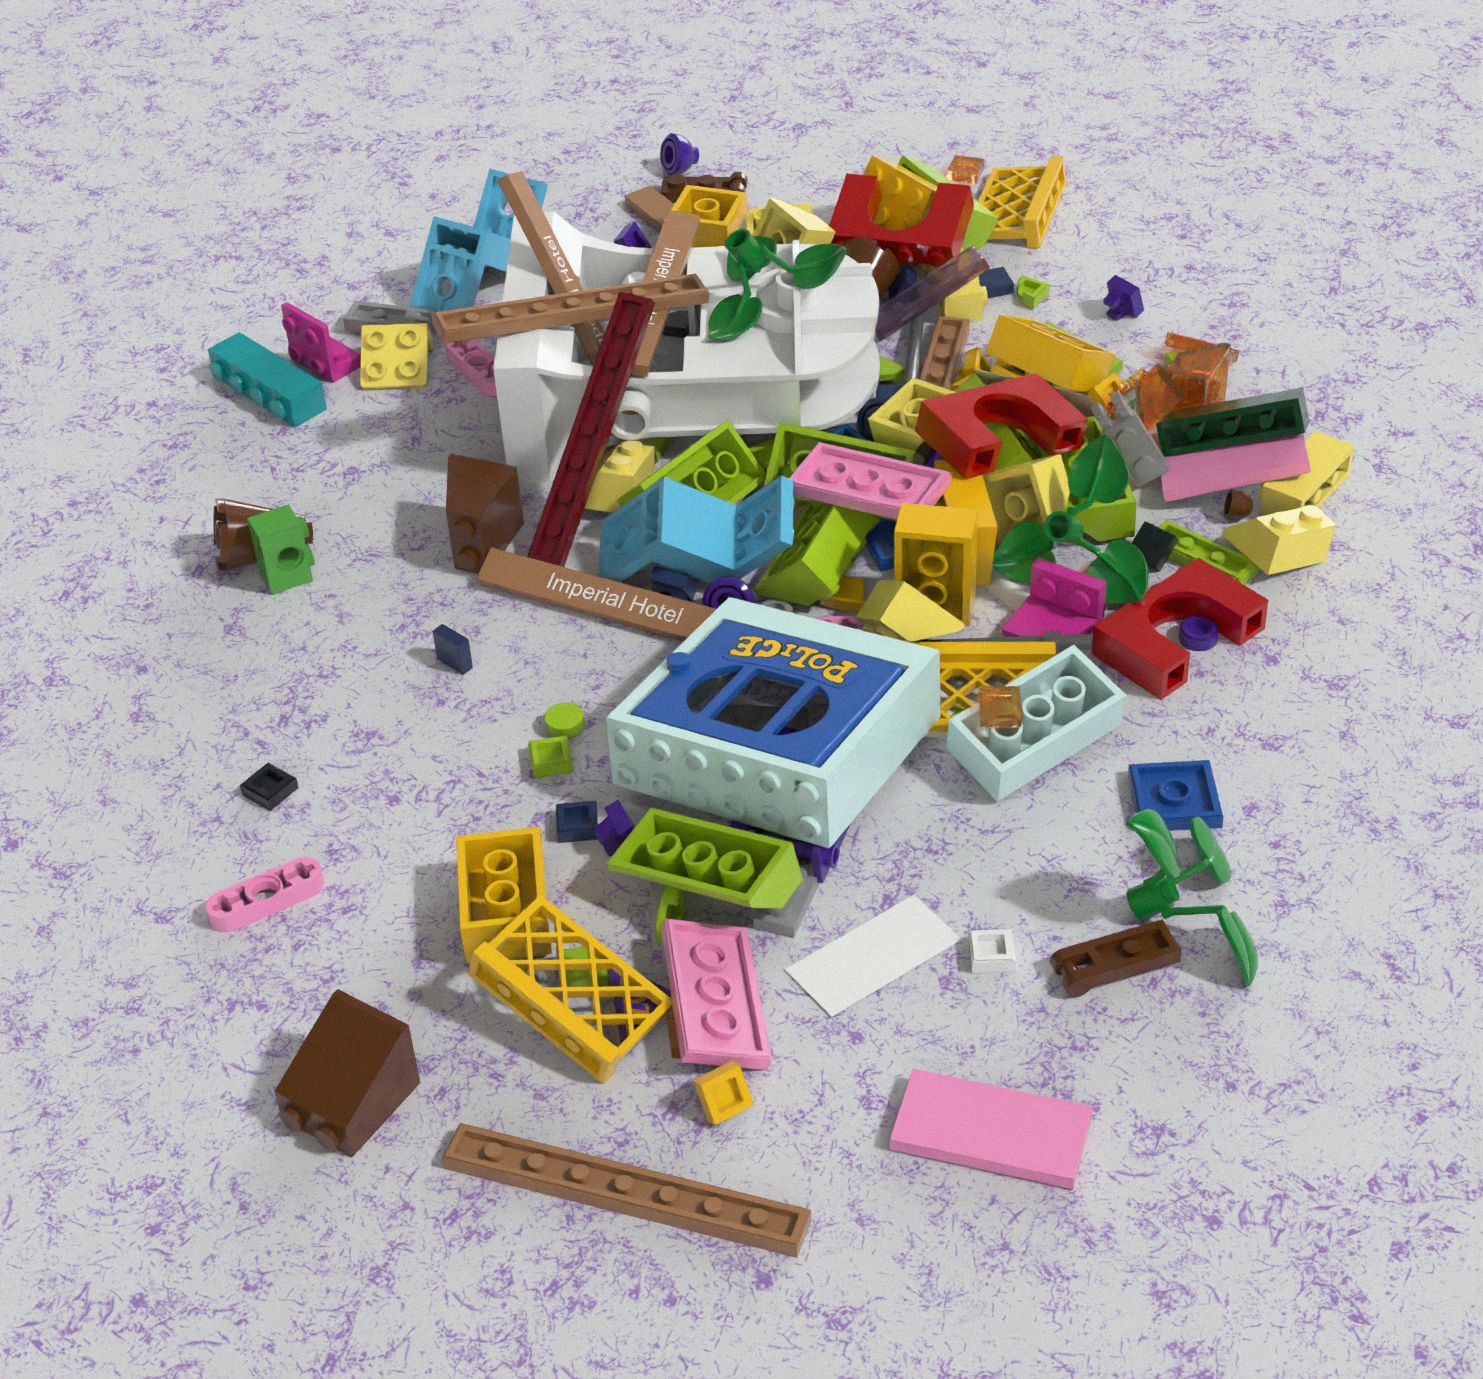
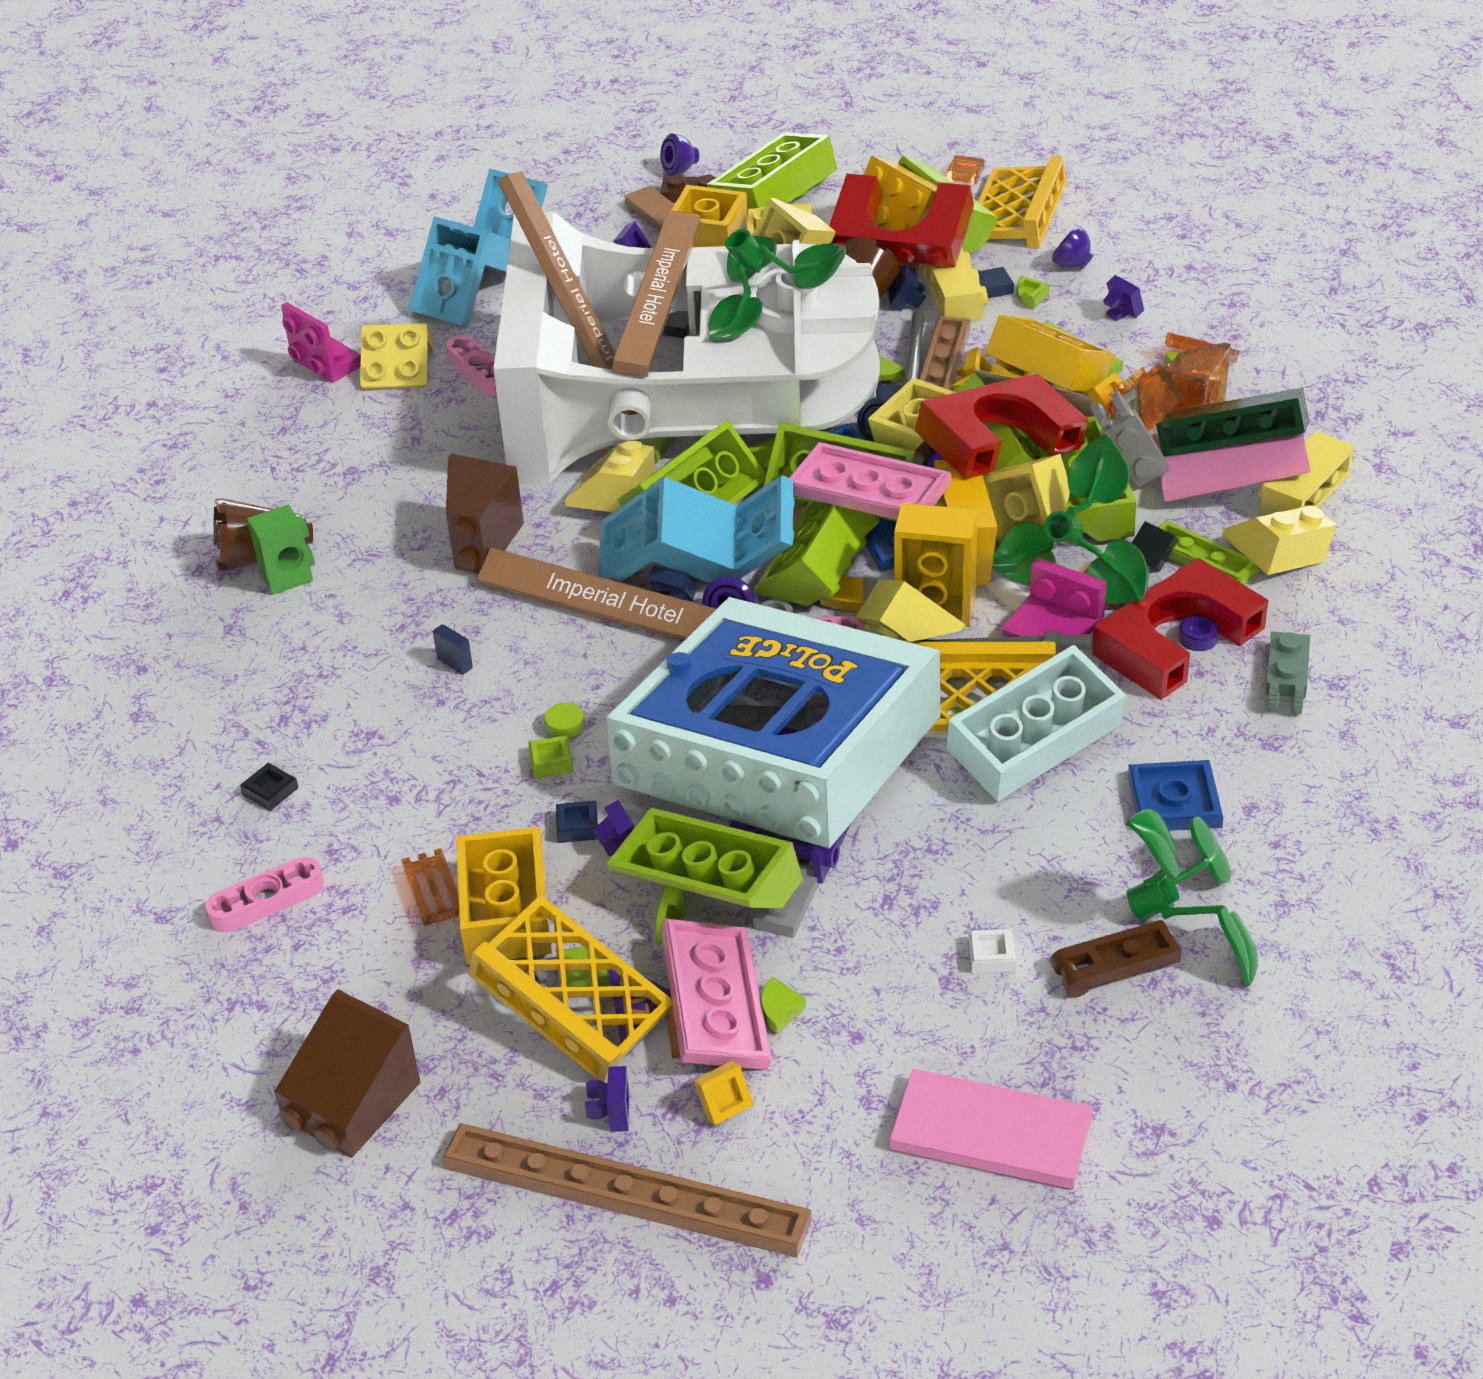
teal brick [208,332,327,428] -> none
light grey hinge [343,301,435,332] -> none
medium nougat tile [432,273,710,344] -> none
dark red tile [527,292,655,567] -> none
white sticker [785,895,962,1017] -> none
tile [875,245,990,341] -> none
clear orange tile [978,686,1022,727] -> none
reddish brown hinge [1224,489,1253,520] -> none
none -> clear orange tile [401,848,459,926]
none -> dark purple tile [585,1066,630,1132]
none -> lime slope [707,133,837,214]
none -> lime tile [761,976,806,1034]
none -> dark purple brick [1052,226,1095,269]
none -> sand green hinge [1265,631,1310,714]

